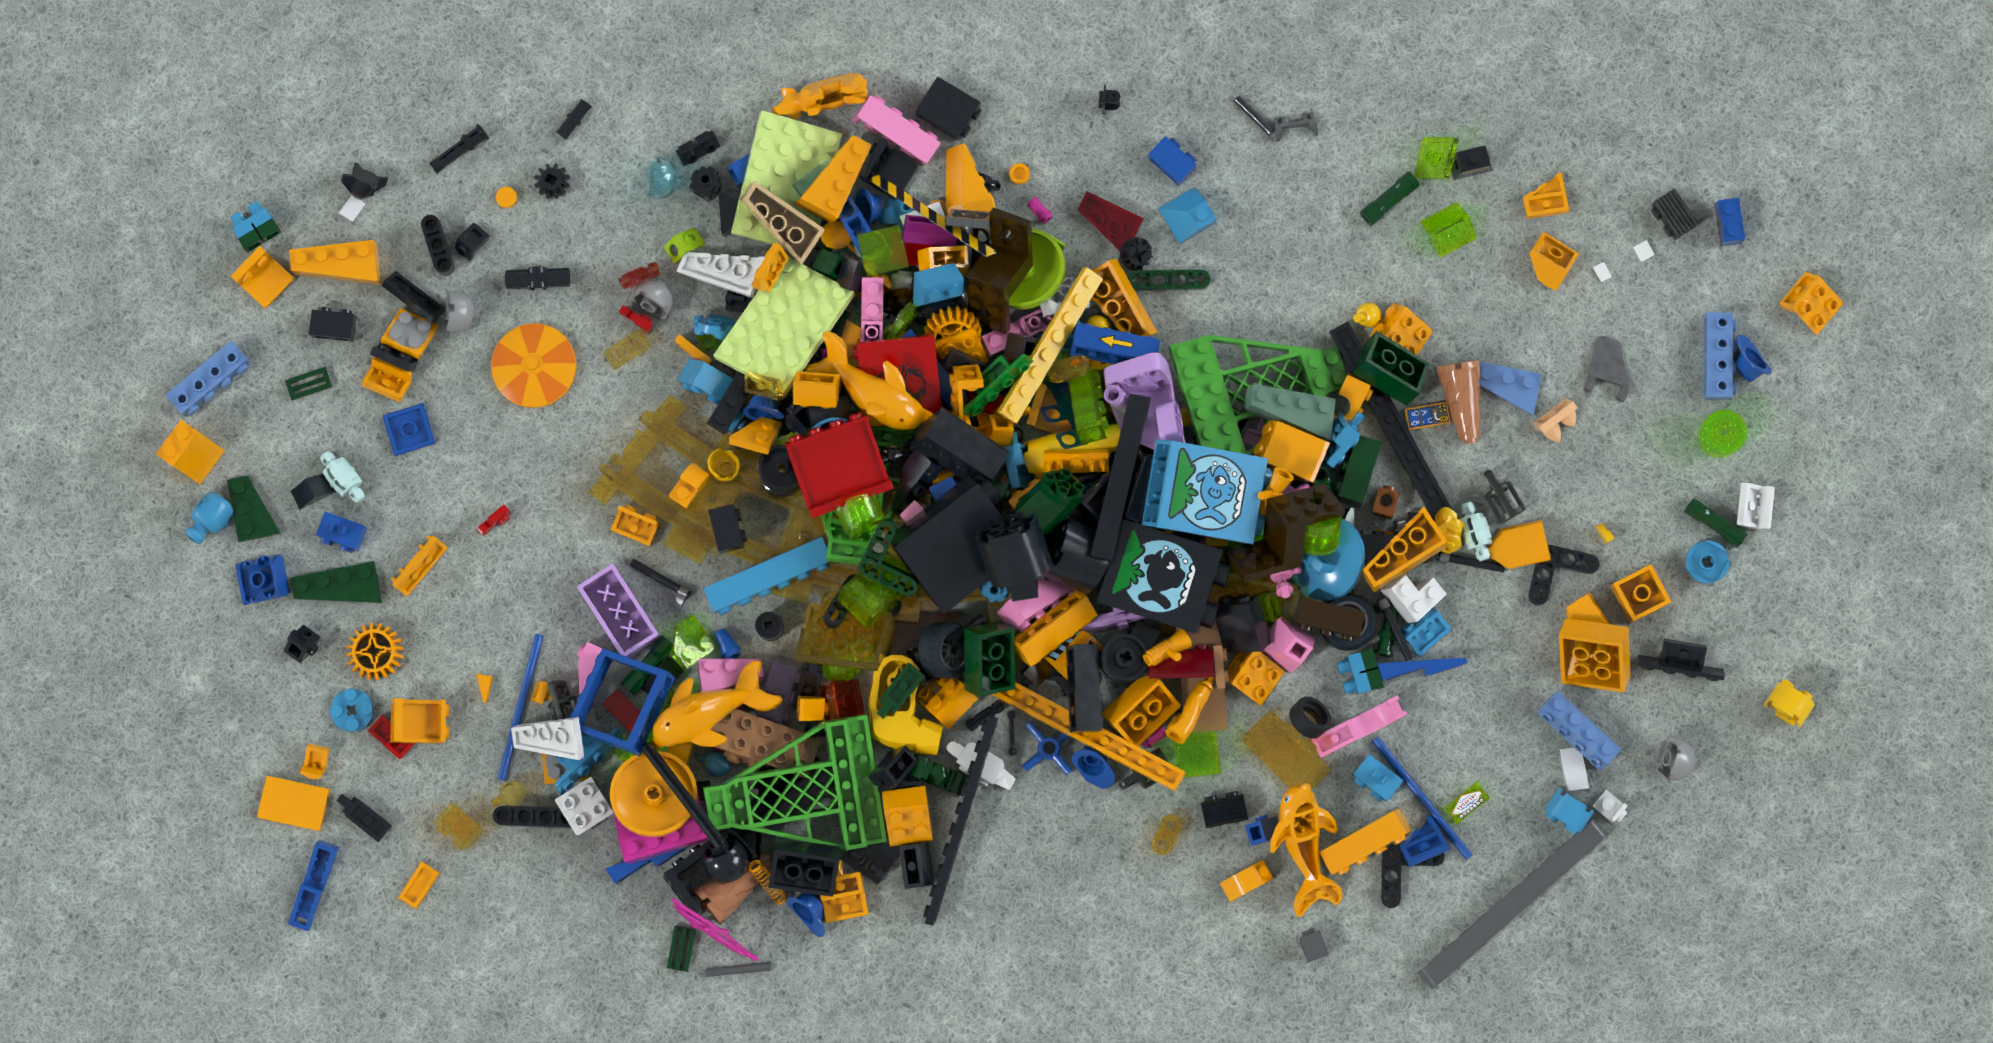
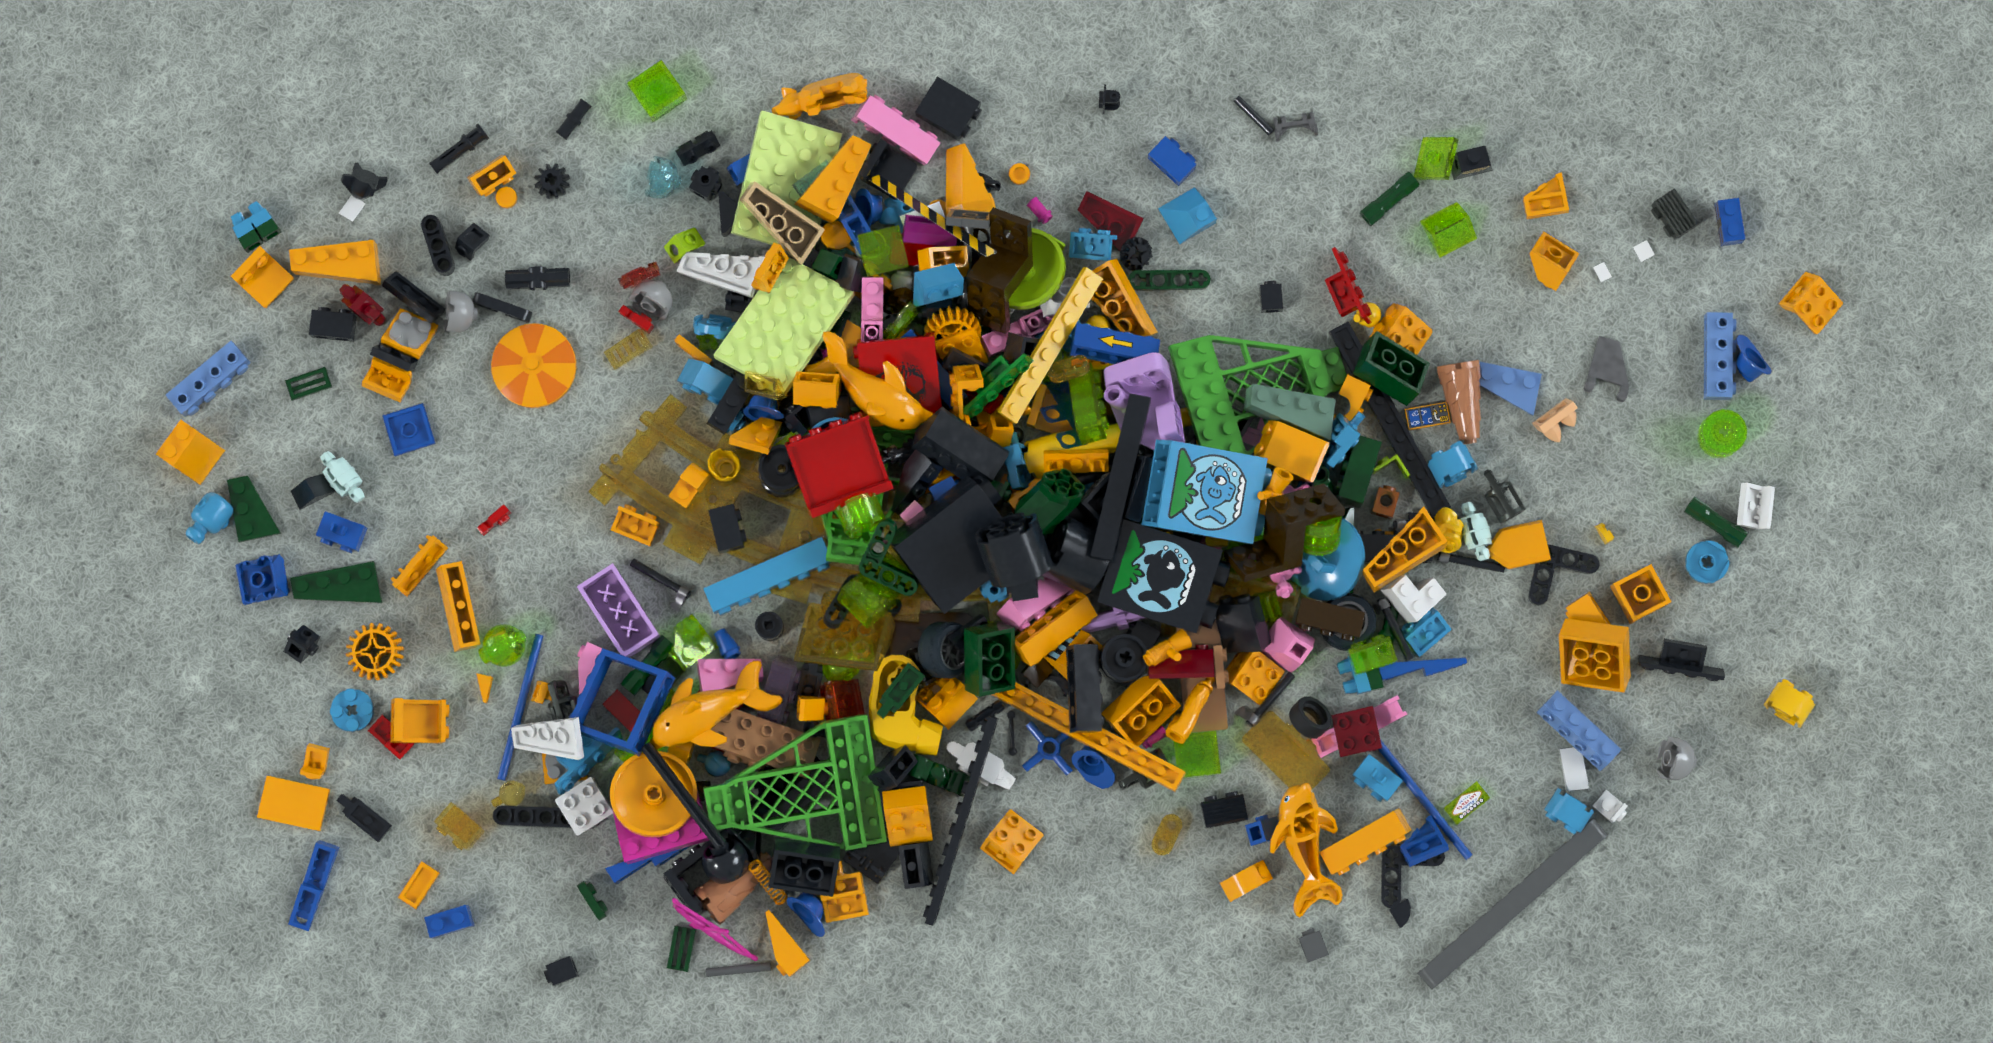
none -> dark red piece [339,284,386,326]
none -> blue brick [424,905,475,939]
none -> light orange brick [436,561,481,652]
none -> light orange brick [467,155,516,197]
none -> black beam [473,292,533,323]
none -> clear neon green brick [478,624,526,667]
none -> black brick [544,956,579,986]
none -> dark green plate [577,881,608,921]
none -> clear neon green brick [627,60,687,123]
none -> light orange slope [765,910,811,977]
none -> light orange bracket [980,809,1044,874]
none -> dark azure bracket [1069,228,1117,261]
none -> black piece [1235,672,1295,727]
none -> black brick [1259,281,1283,313]
none -> red bracket [1325,247,1372,324]
none -> dark red hinge [1331,706,1382,757]
none -> clear neon green brick [1347,634,1398,676]
none -> lime bracket [1372,455,1410,479]
none -> black tile [1389,899,1411,928]
none -> dark azure brick [1428,441,1478,488]

